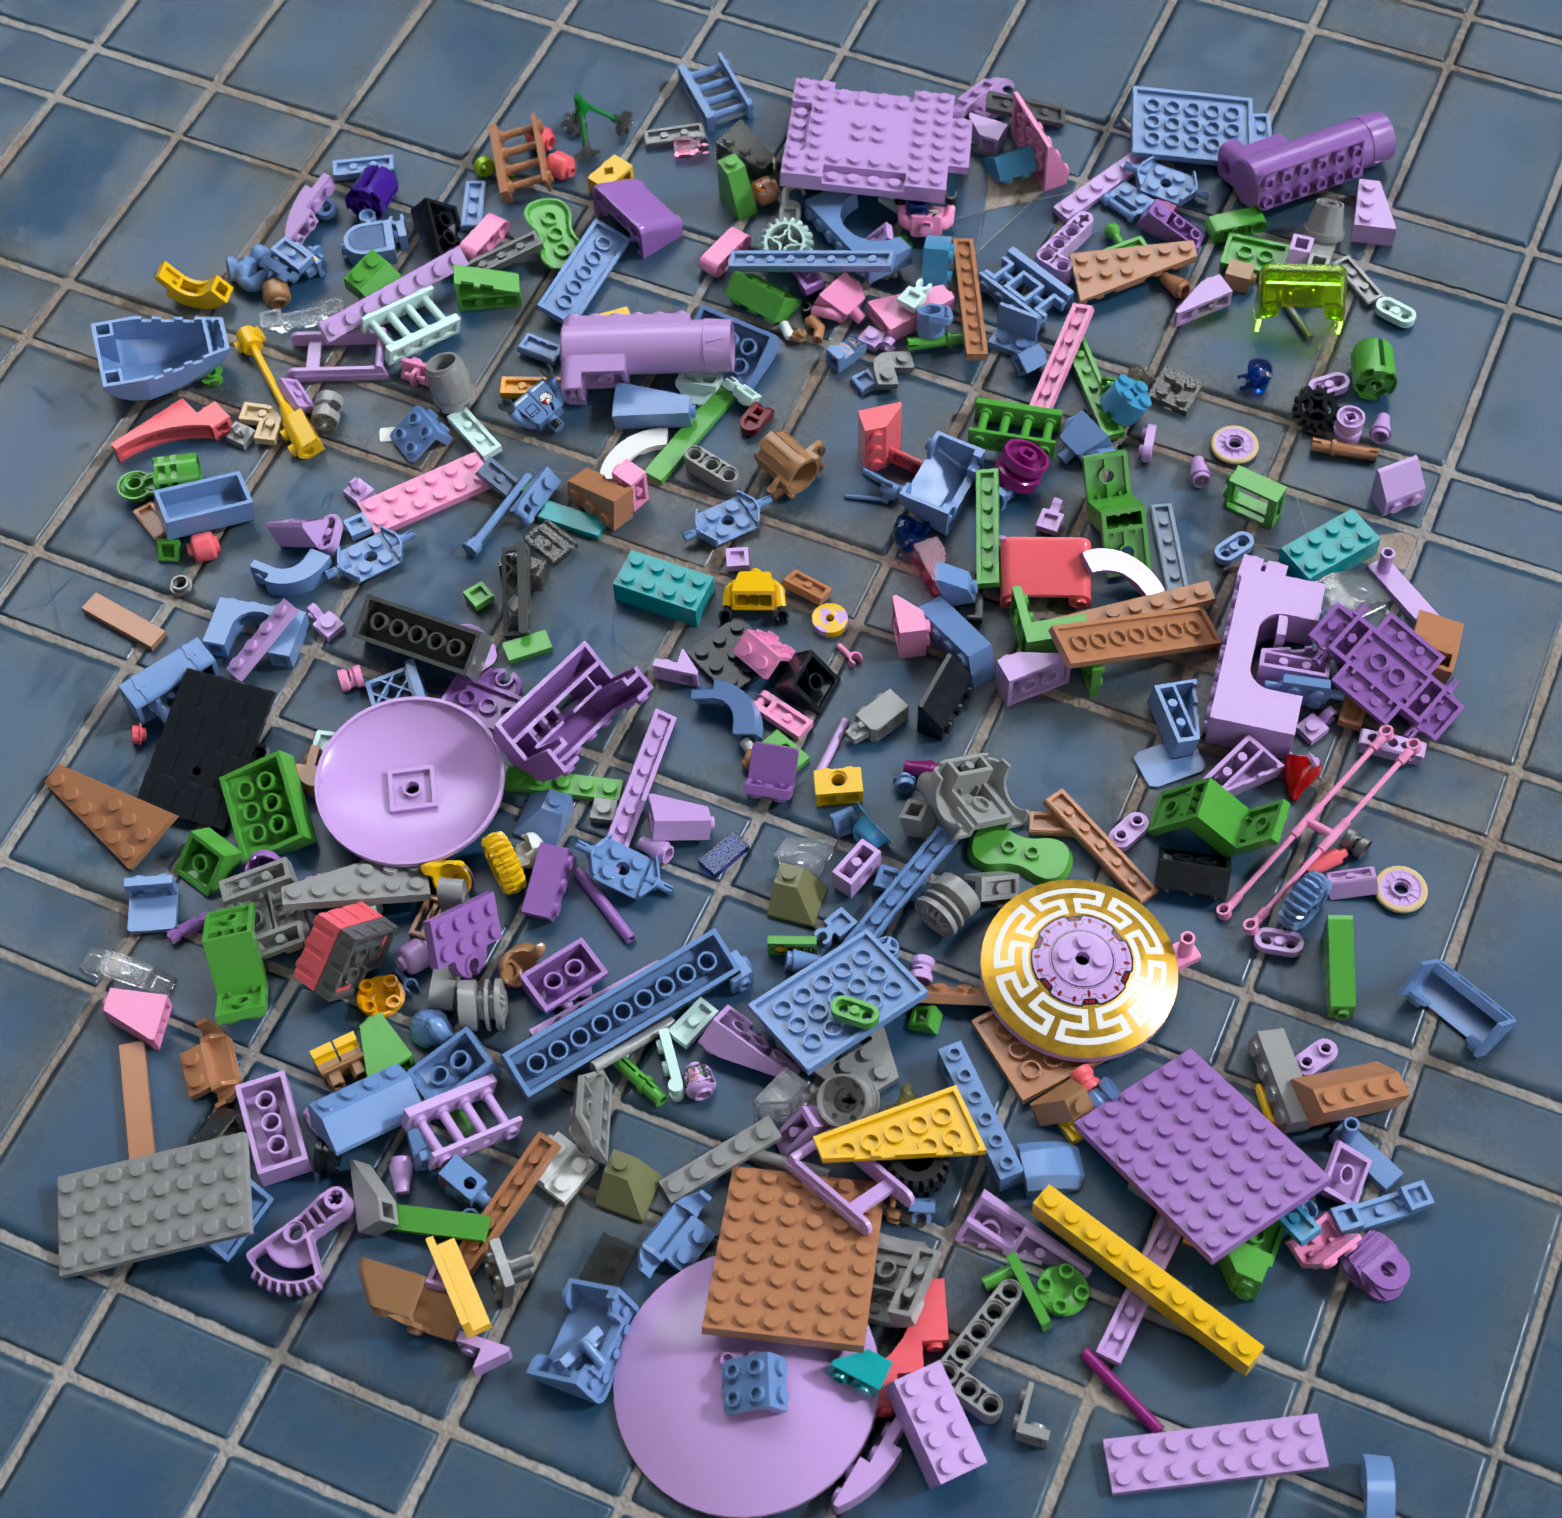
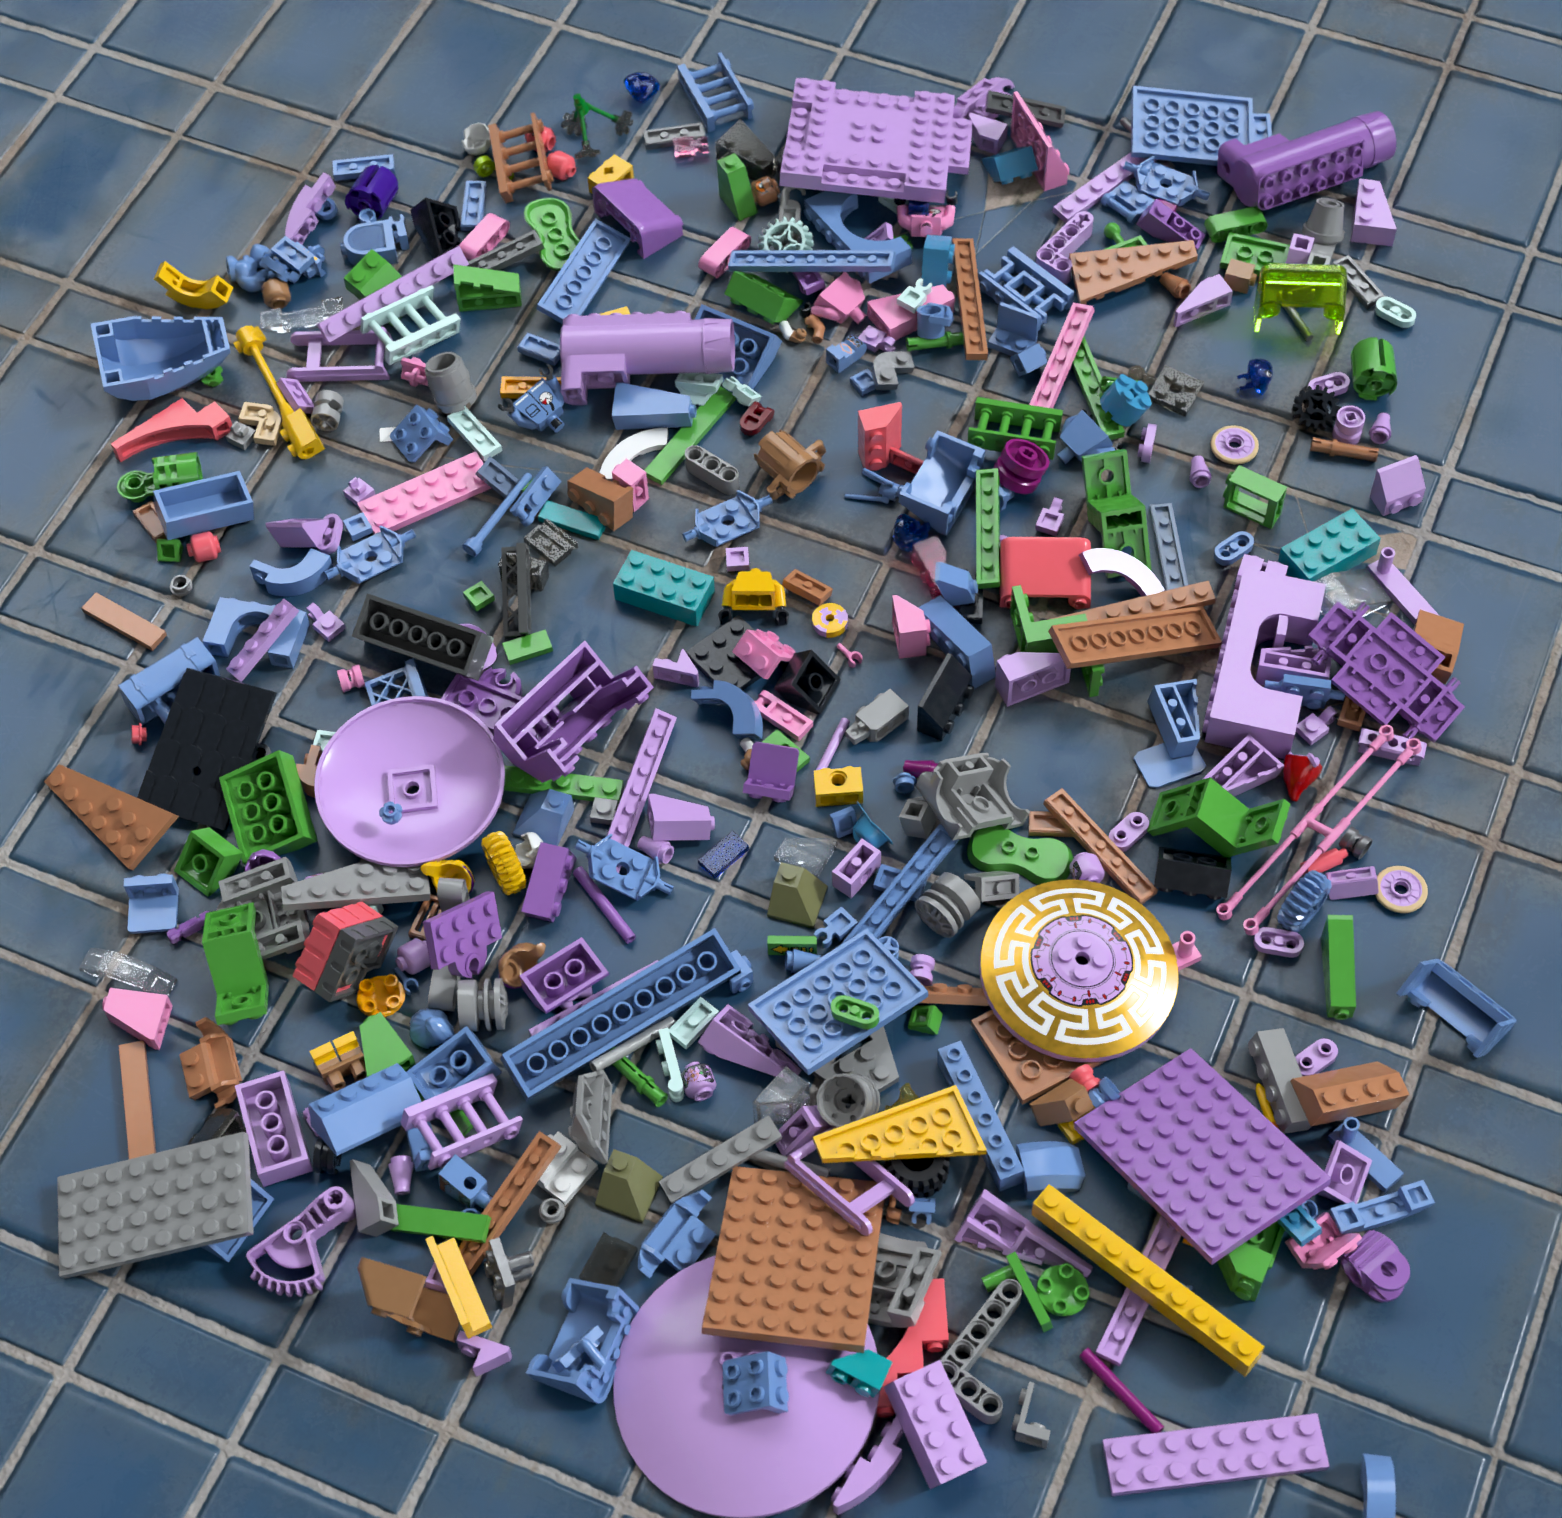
none -> medium blue plate [379,802,403,825]
none -> white hair [462,123,491,155]
none -> light grey plate [539,1198,565,1224]
none -> clear blue piece [623,72,661,103]
none -> lavender head [1069,852,1104,883]

